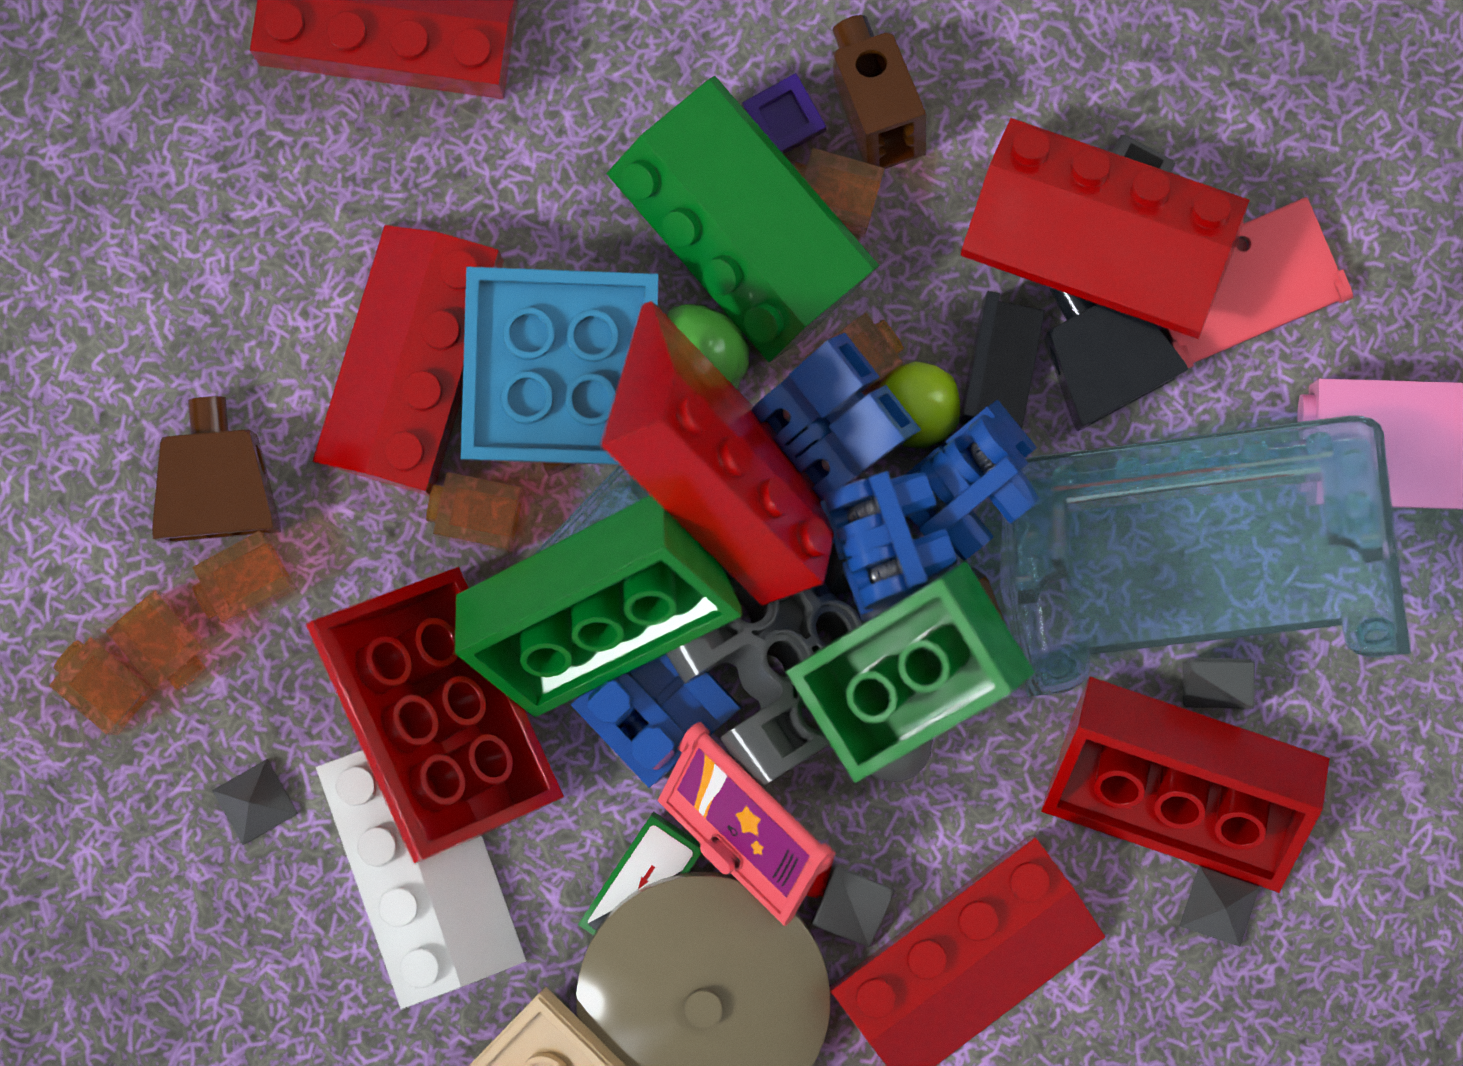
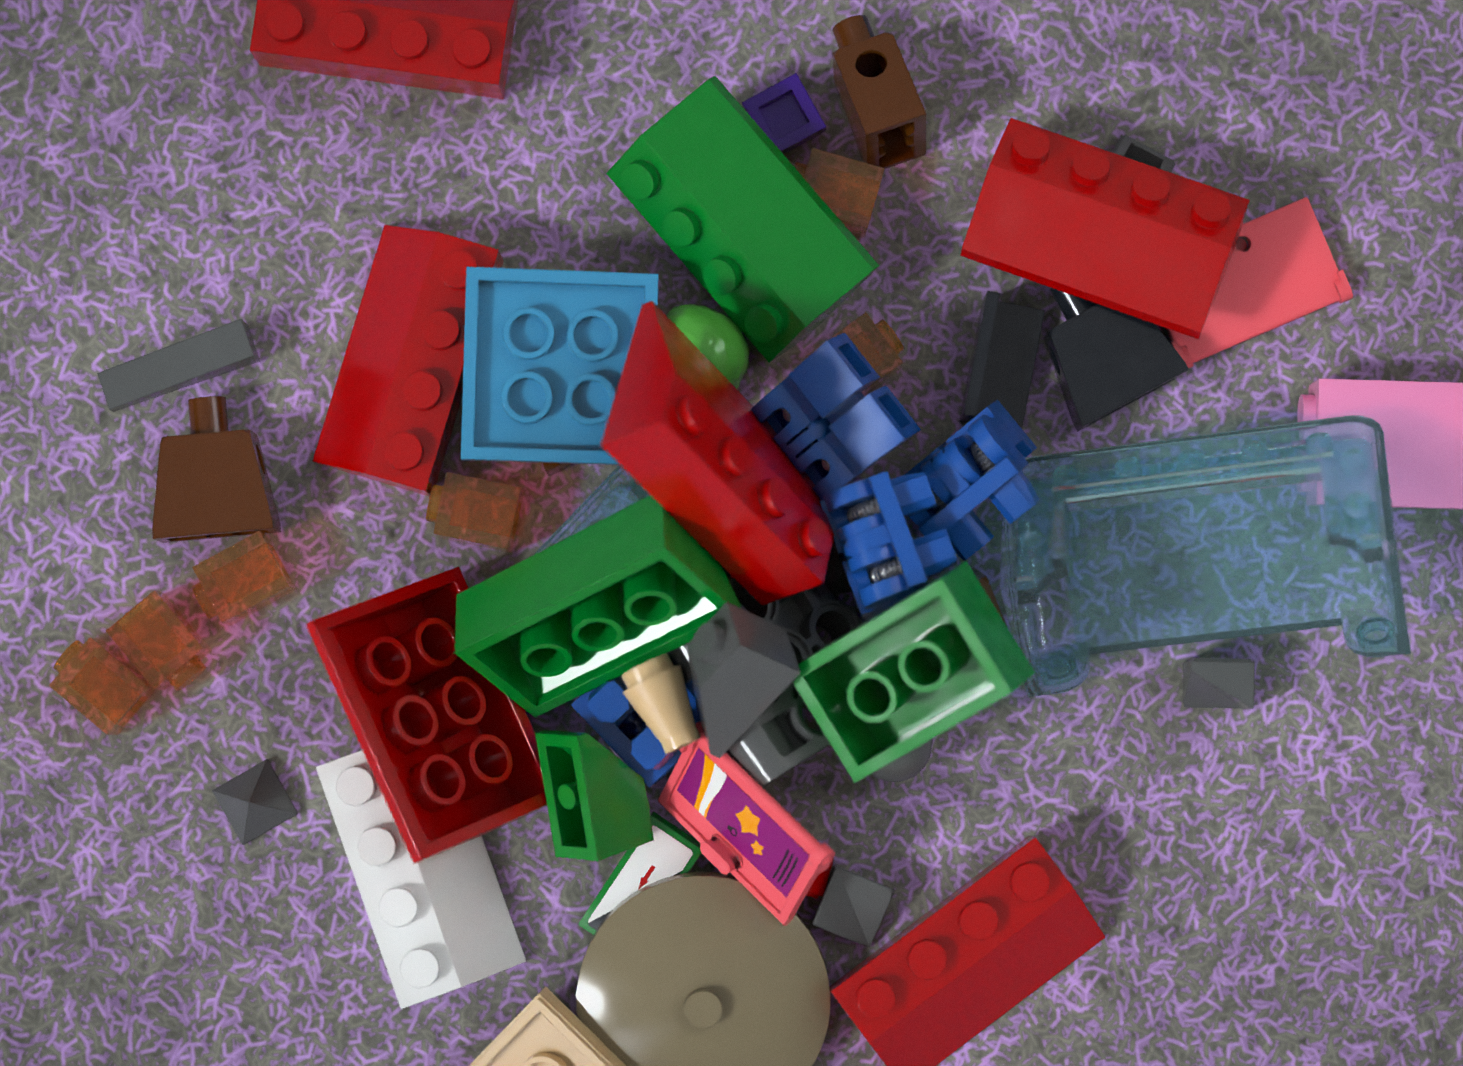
lime piece [879,361,960,449] -> none
red slope [1041,676,1330,893] -> none
dark grey slope [1179,866,1260,947] -> none
none -> dark grey piece [97,319,260,412]
none -> green slope [535,730,654,861]
none -> tan cone [621,653,701,755]
none -> dark grey slope [687,602,801,758]

